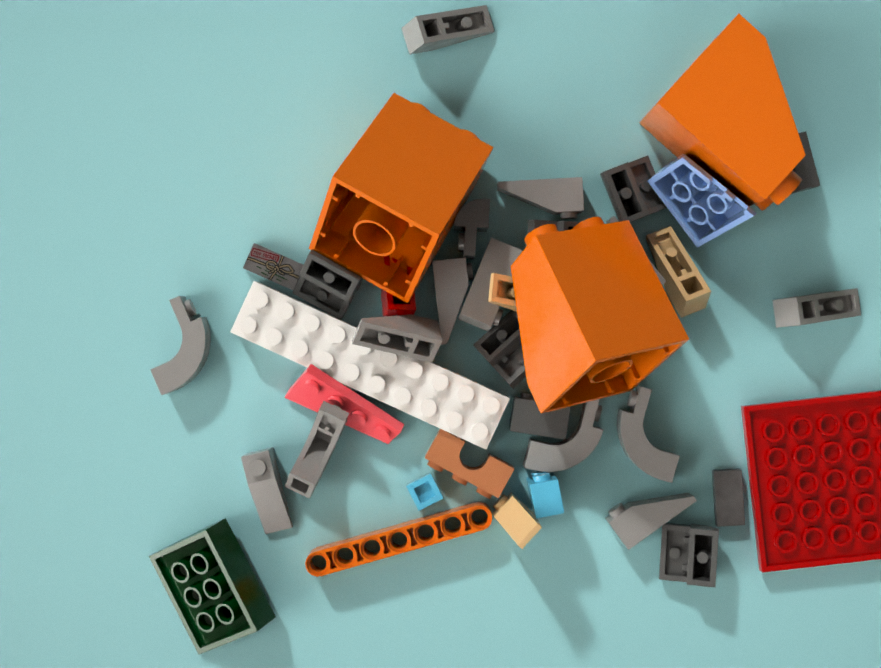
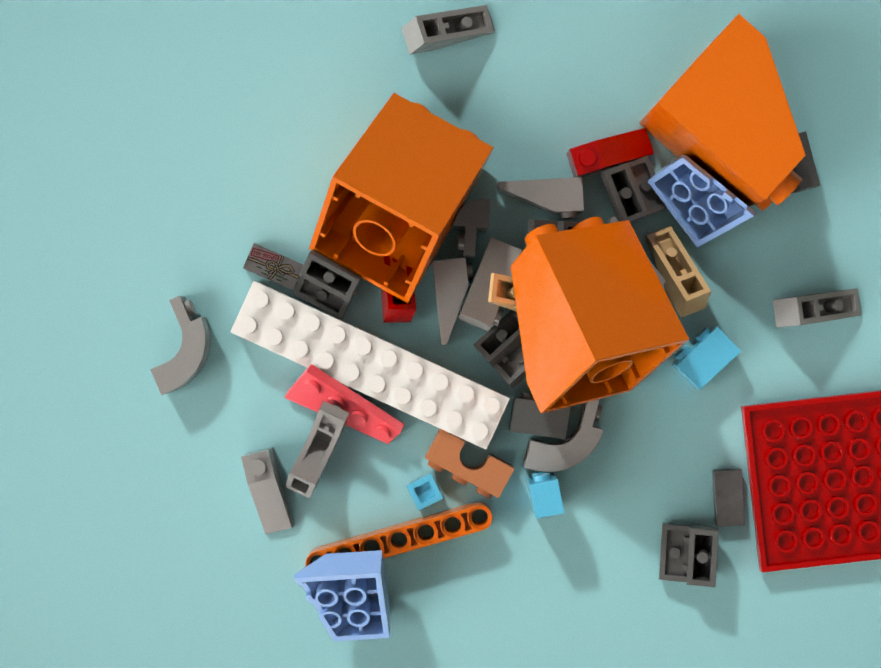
dark green slope [149,518,276,655] -> none
light grey slope [352,315,443,362] -> none
tan slope [493,492,542,549] -> none
light grey slope [605,493,697,550] -> none
light grey arch [617,386,680,483] -> none
none -> light blue wedge [294,550,391,641]
none -> red slope [566,128,654,177]
none -> medium azure brick [672,327,741,390]

